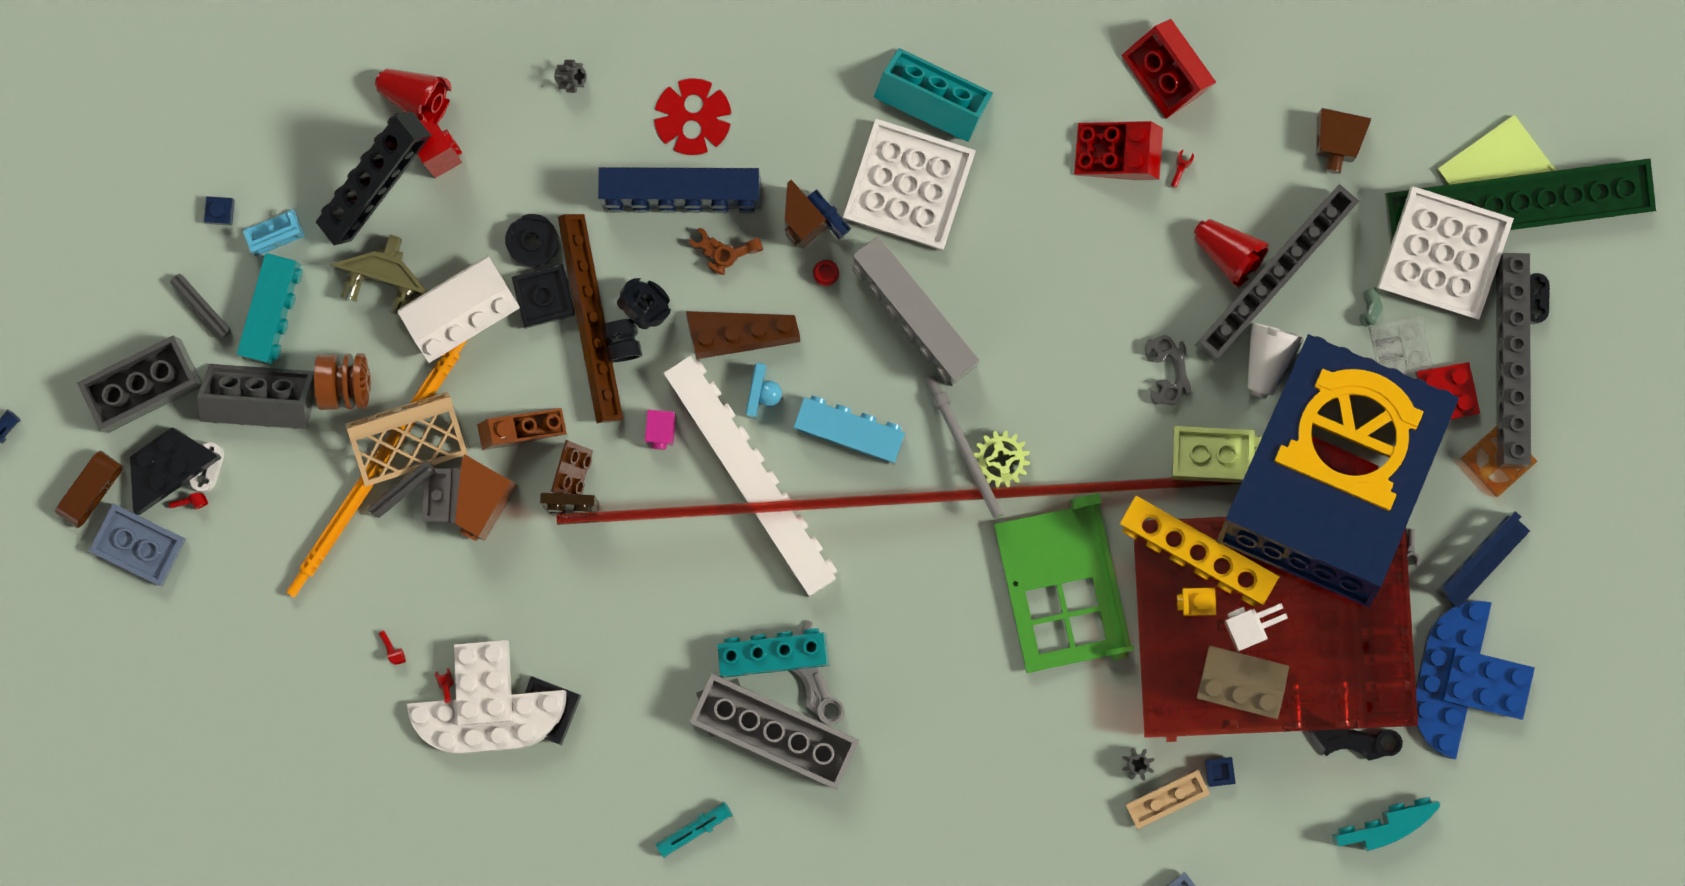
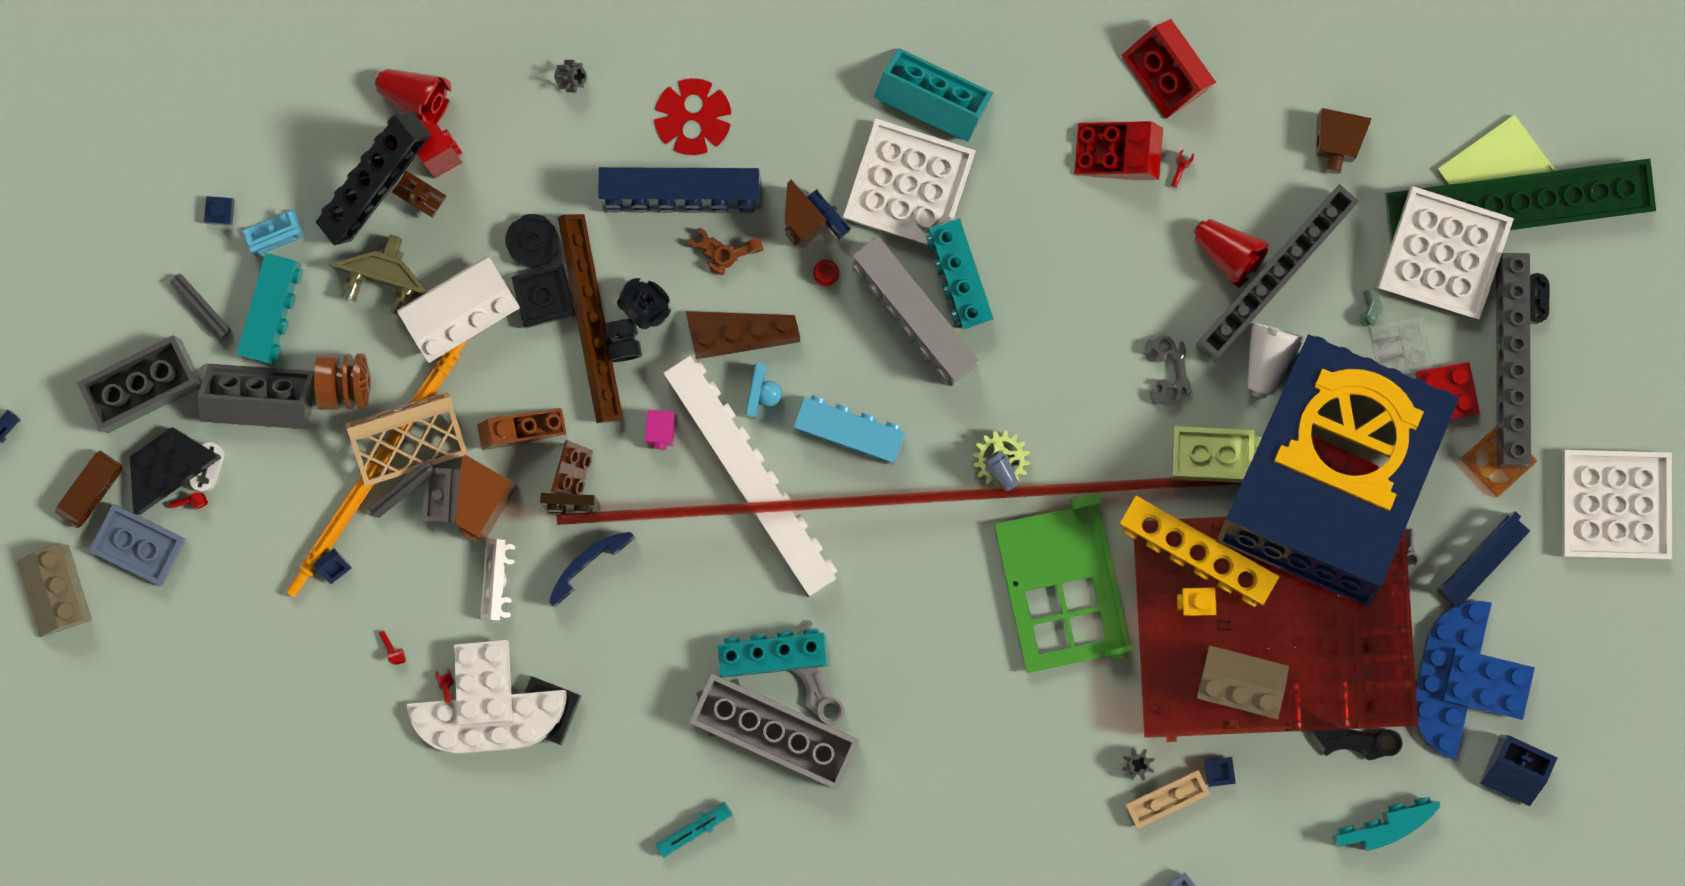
light grey bar [925,376,1004,519] -> none
white brick [1224,603,1288,652] -> none
none -> dark tan slope [17,543,92,637]
none -> dark blue plate [313,548,352,584]
none -> reddish brown hips [392,170,447,218]
none -> white plate [480,539,515,620]
none -> dark blue slope [549,532,636,607]
none -> teal brick [925,218,994,330]
none -> sand blue cone [983,450,1019,492]
none -> dark blue slope [1479,734,1558,806]
none -> white plate [1562,450,1672,560]

